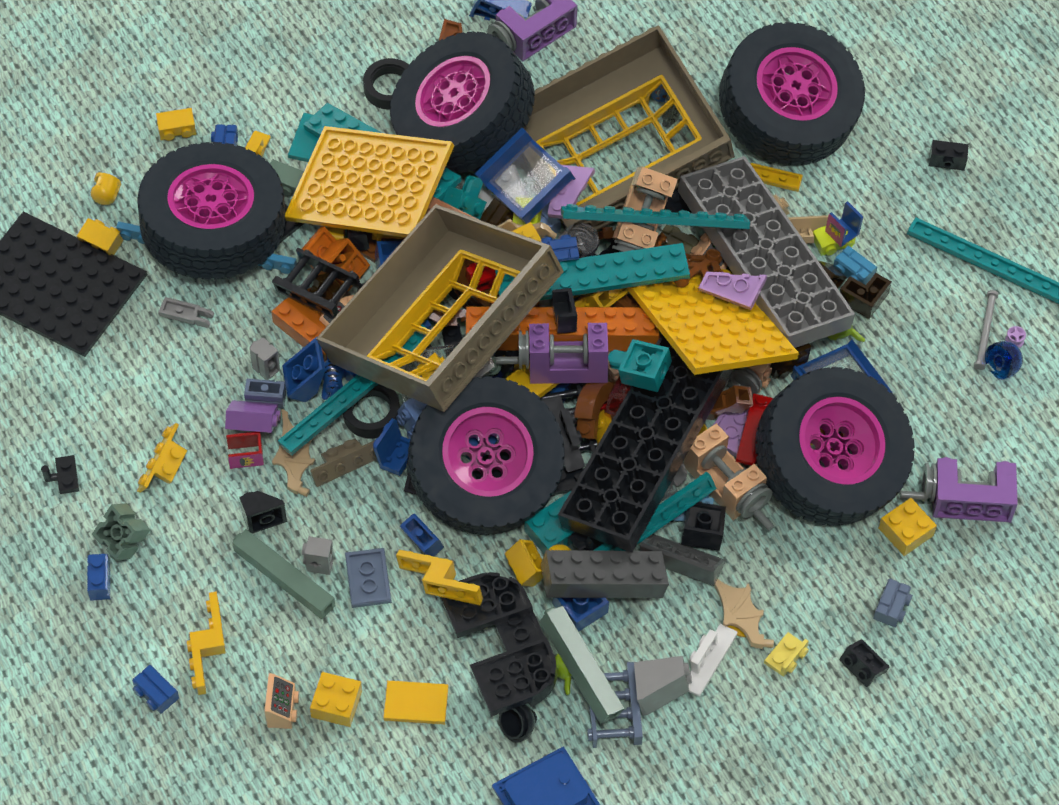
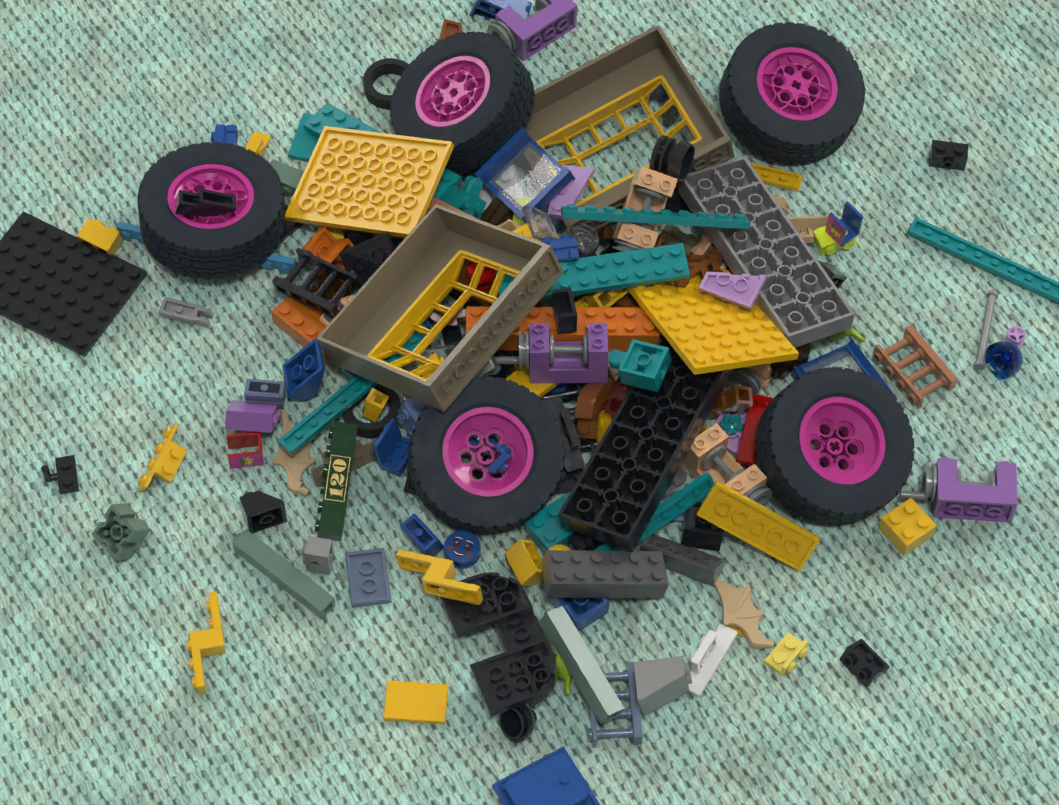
blue brick [87,554,110,601] -> none
yellow helmet [90,172,121,205] -> none
blue brick [132,665,179,714] -> none
yellow brick [156,108,196,141] -> none
light grey brick [250,338,280,380] -> none
slope [264,673,299,729] -> none
yellow brick [310,672,362,727] -> none
blue animal [321,357,345,400] -> none
dark azure brick [833,246,877,285] -> none
dark brown brick [840,273,892,319] -> none
sand blue brick [873,578,913,627] -> none
none -> black slope [175,188,236,216]
none -> dark green brick [314,421,358,541]
none -> black tile [339,231,395,287]
none -> yellow brick [362,387,390,422]
none -> blue head [444,530,481,569]
none -> blue bracket [488,443,514,474]
none -> clear tile [522,204,559,241]
none -> black wheel [650,135,695,182]
none -> yellow plate [696,480,820,571]
none -> teal plant [720,413,743,435]
none -> nougat fence [873,324,958,409]

